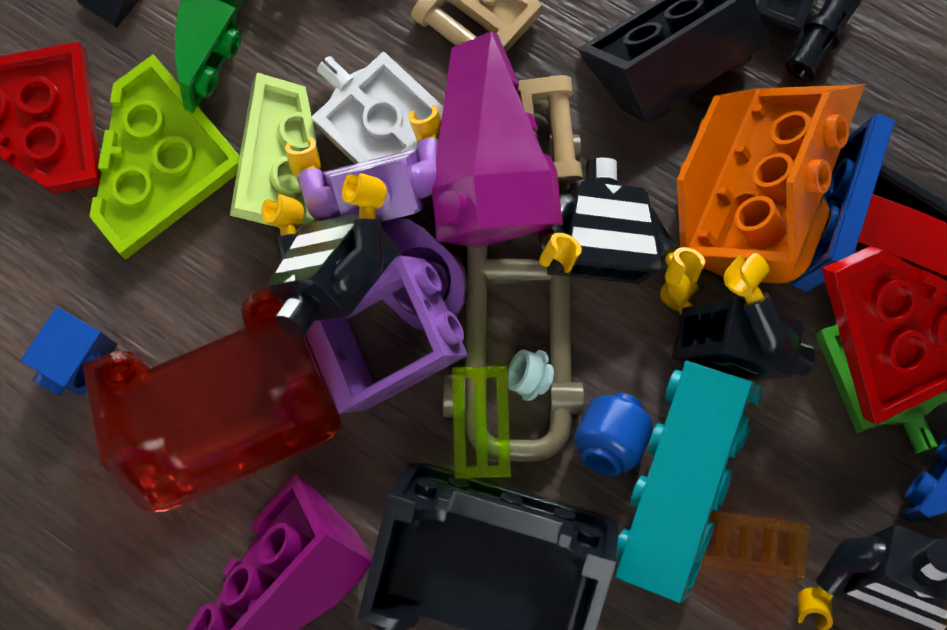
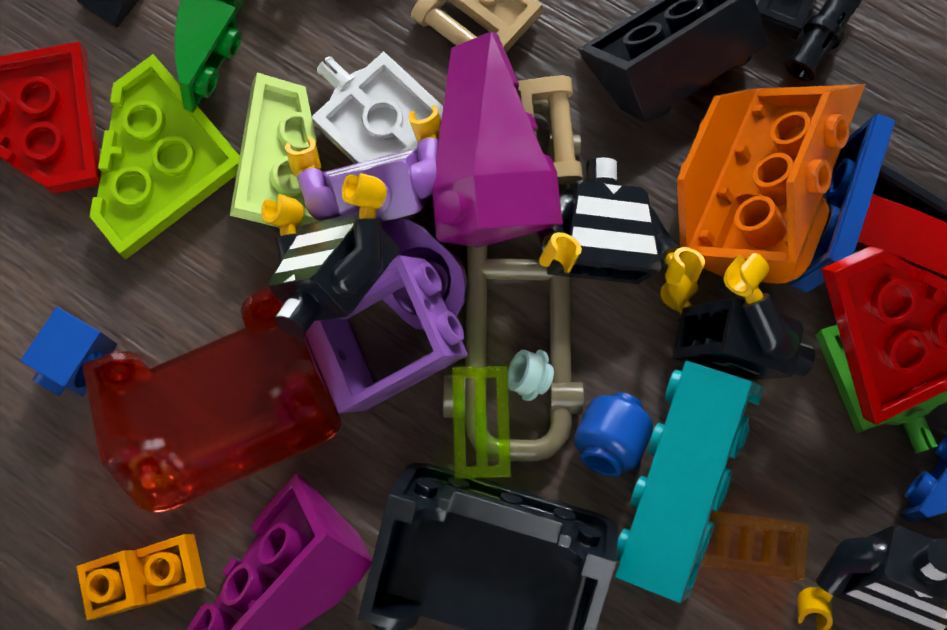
none -> light orange slope [76,534,206,621]

